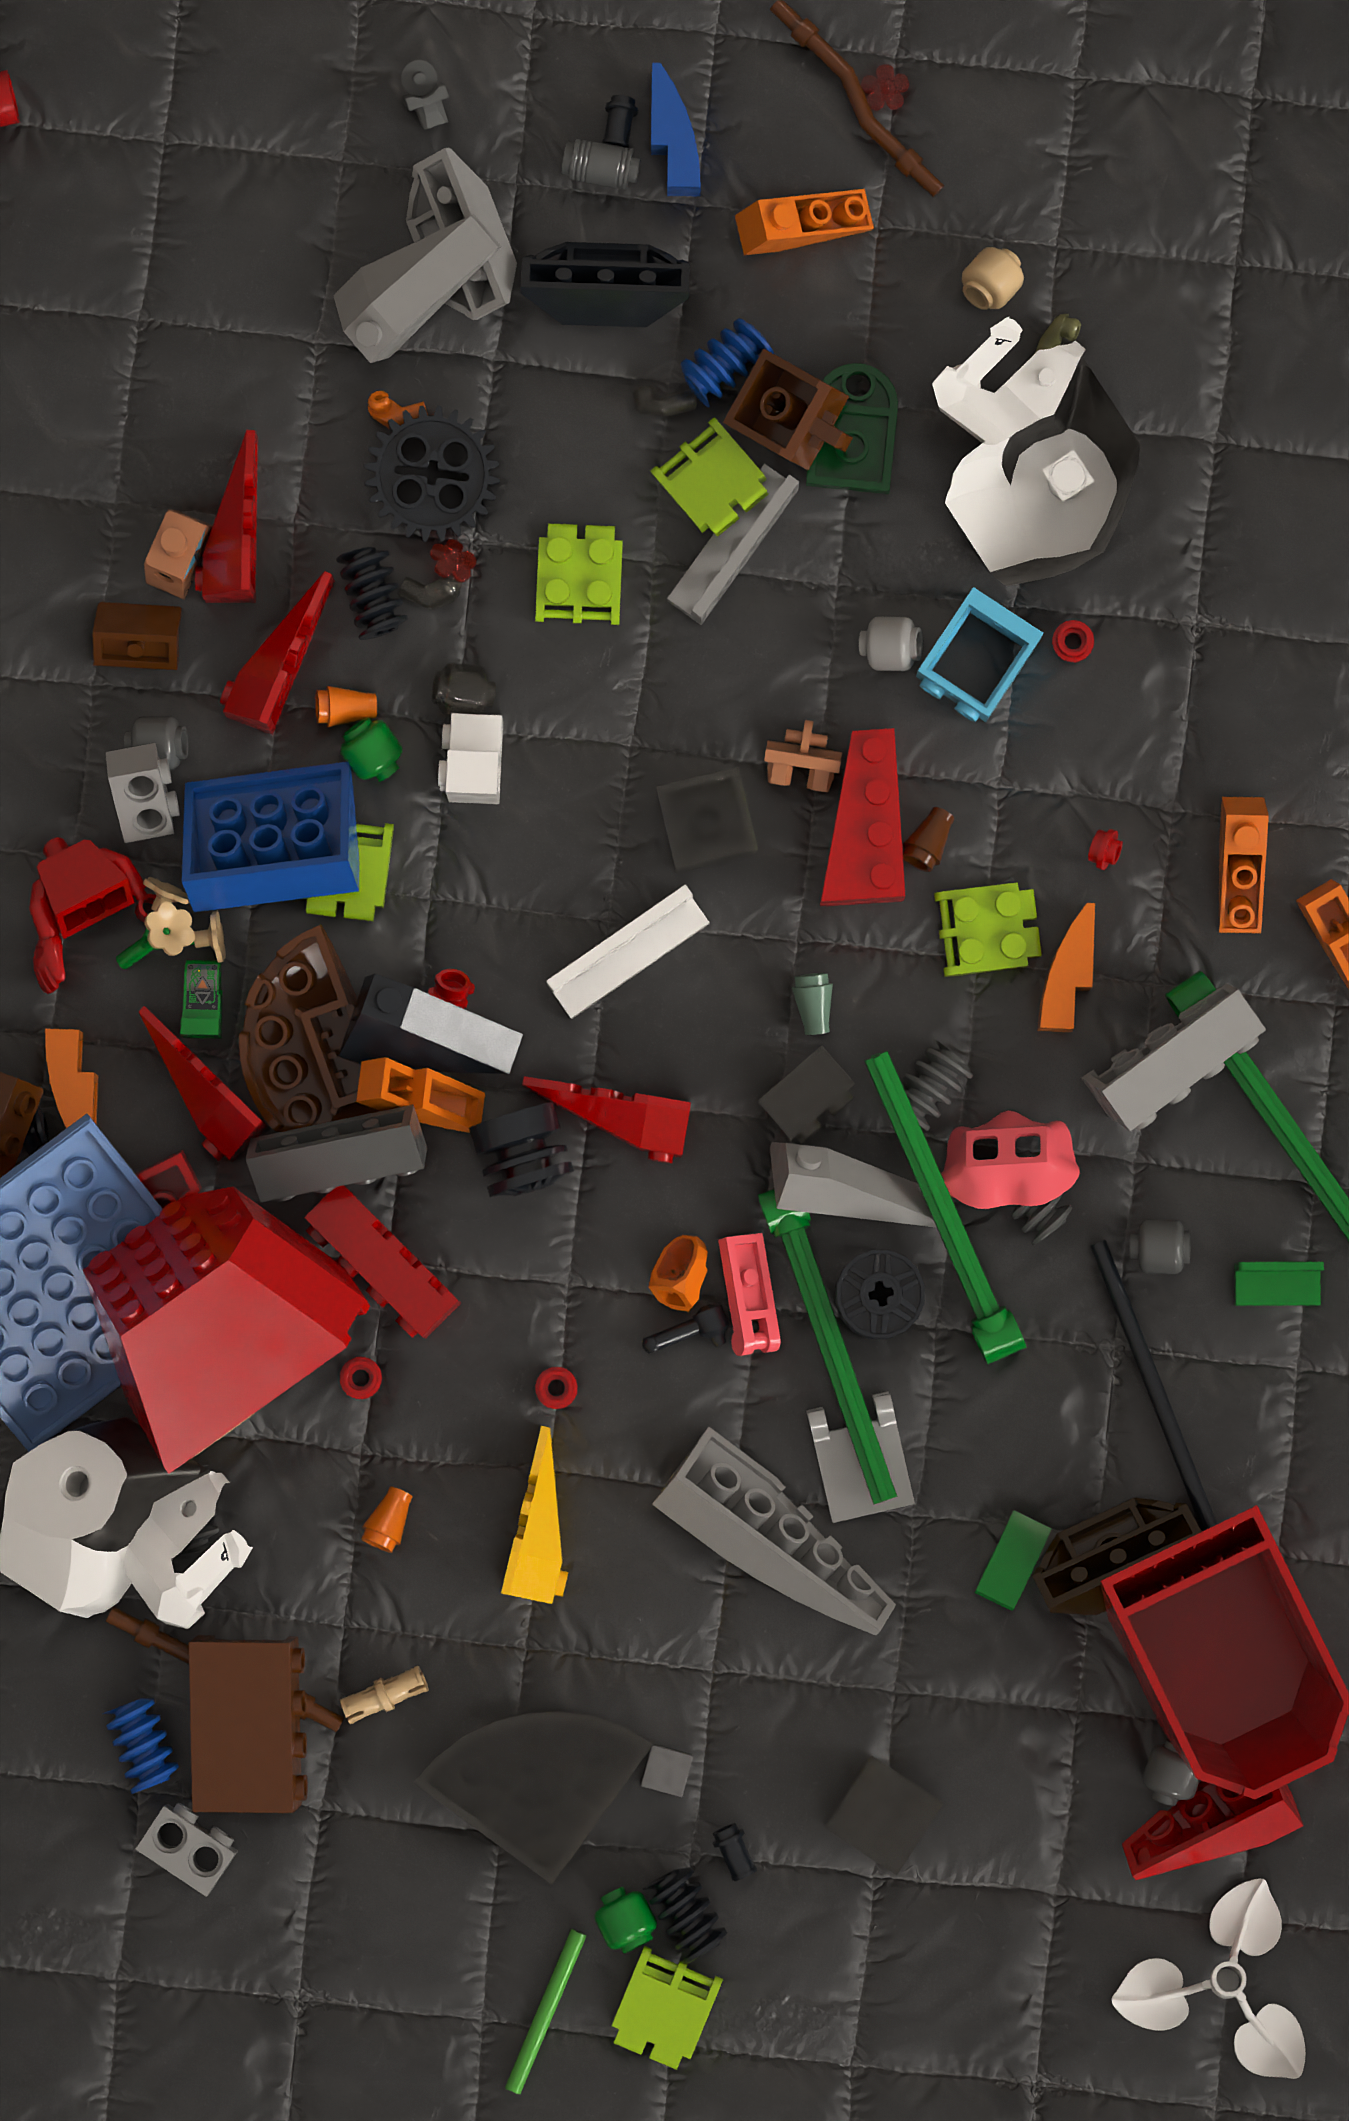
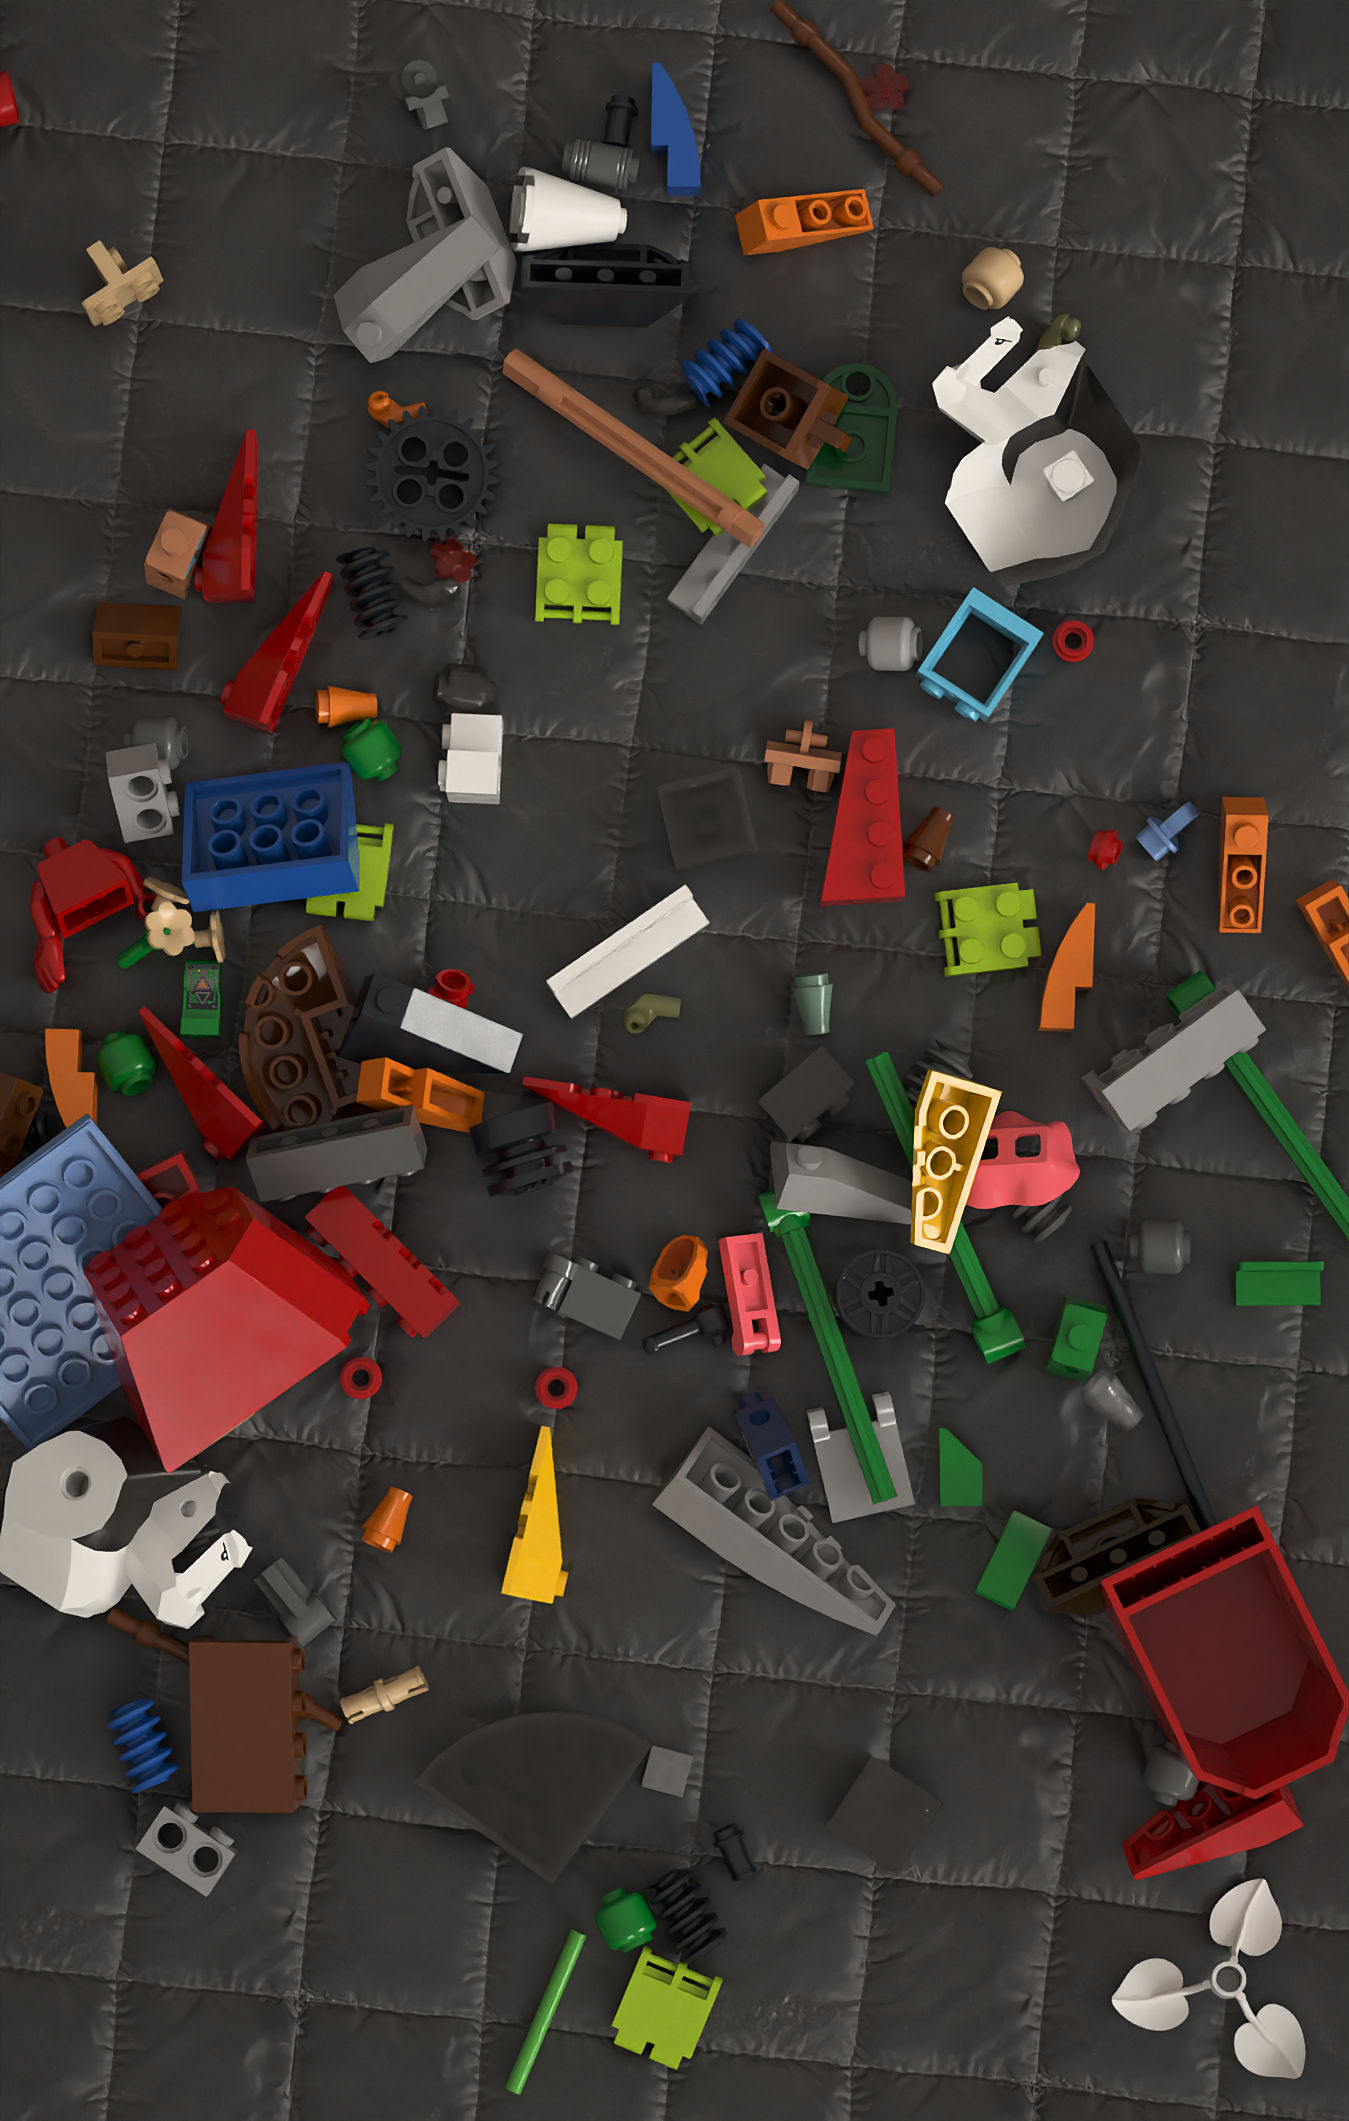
none -> tan bracket [82,240,163,326]
none -> green head [95,1031,157,1097]
none -> dark grey piece [254,1557,336,1647]
none -> nougat piece [502,348,765,548]
none -> white cone [509,167,627,252]
none -> dark grey hinge [530,1252,641,1341]
none -> olive arm [622,993,681,1034]
none -> dark blue torso [735,1392,810,1501]
none -> yellow wedge [910,1069,1002,1254]
none -> green tile [938,1428,983,1507]
none -> green torso [1043,1295,1108,1383]
none -> clear cone [1081,1369,1144,1431]
none -> medium blue piece [1135,801,1200,861]

